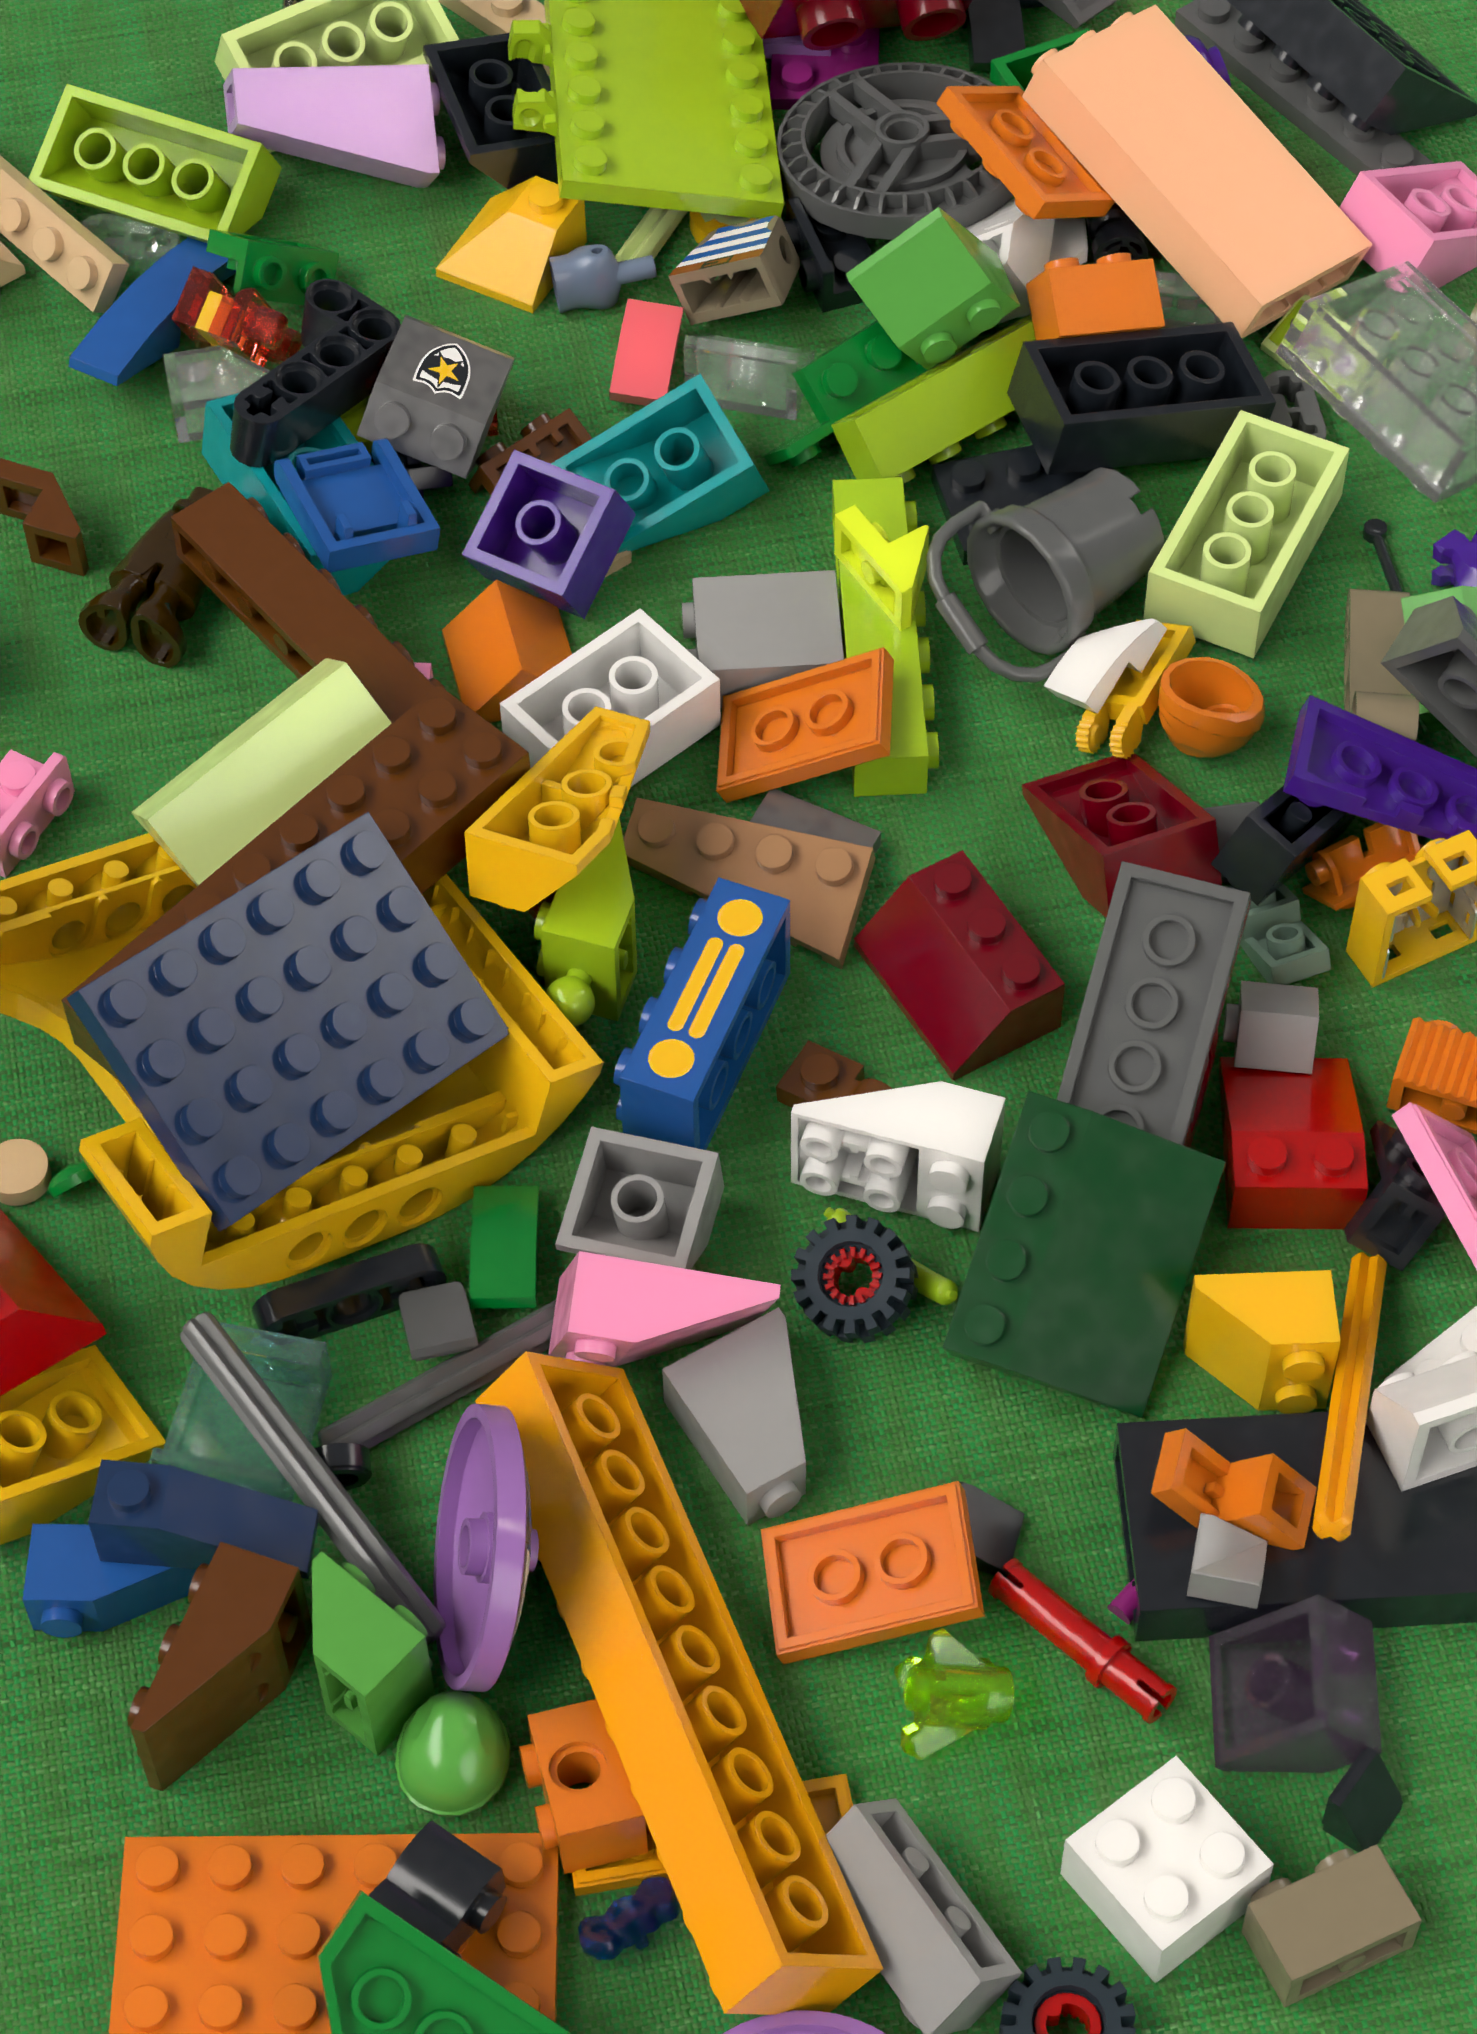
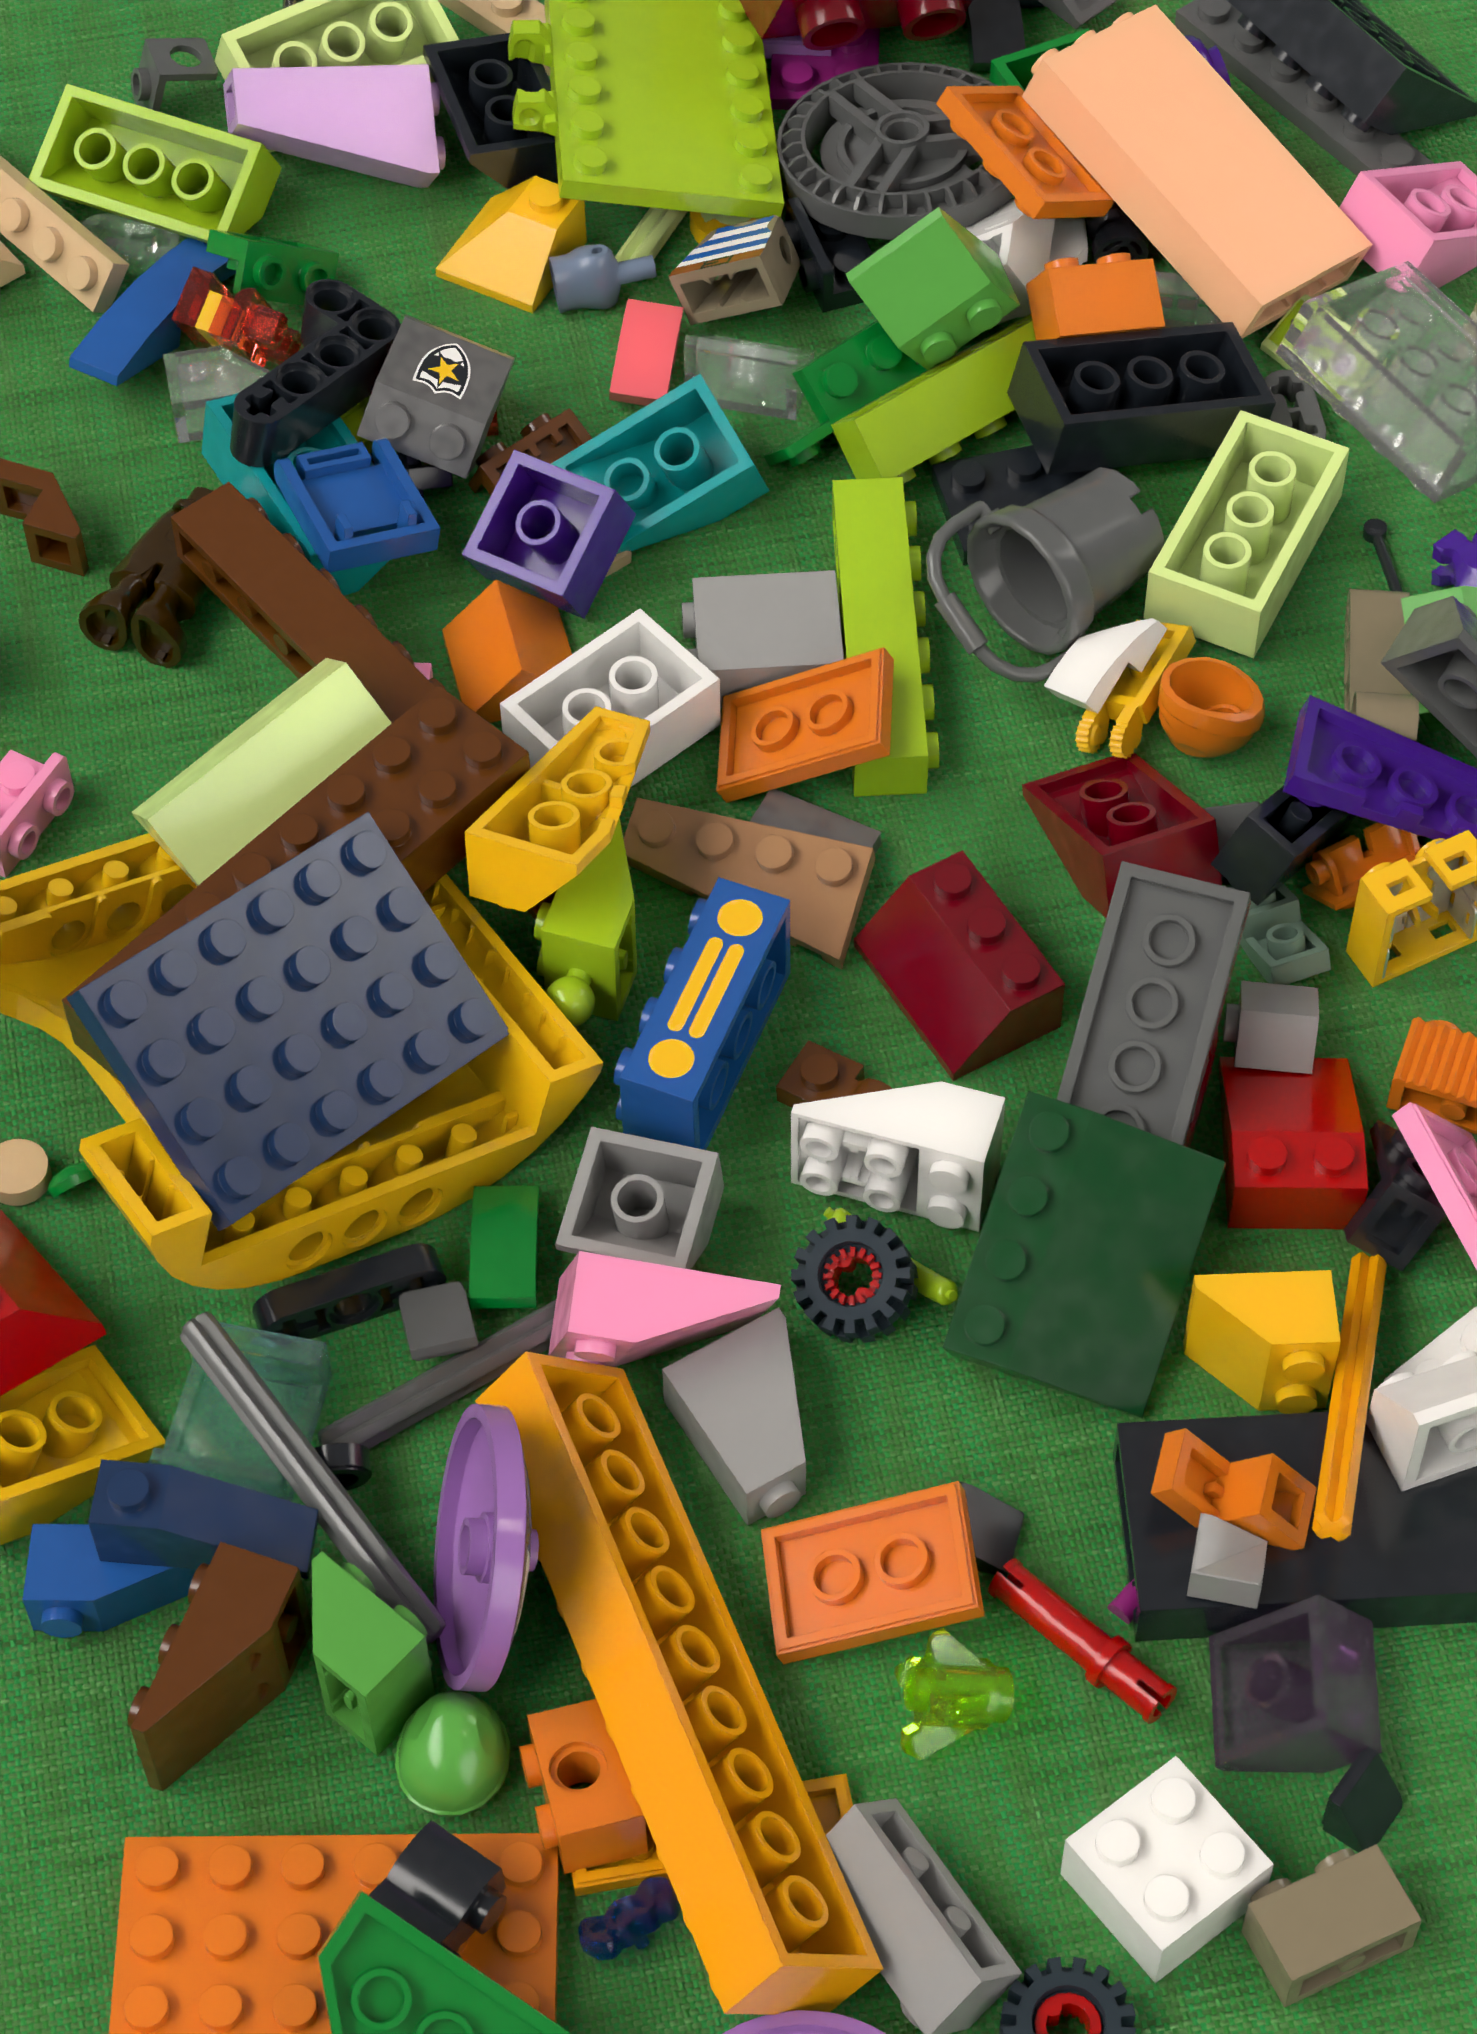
neon yellow slope [834,505,929,631] -> none
none -> dark grey bracket [131,38,218,112]

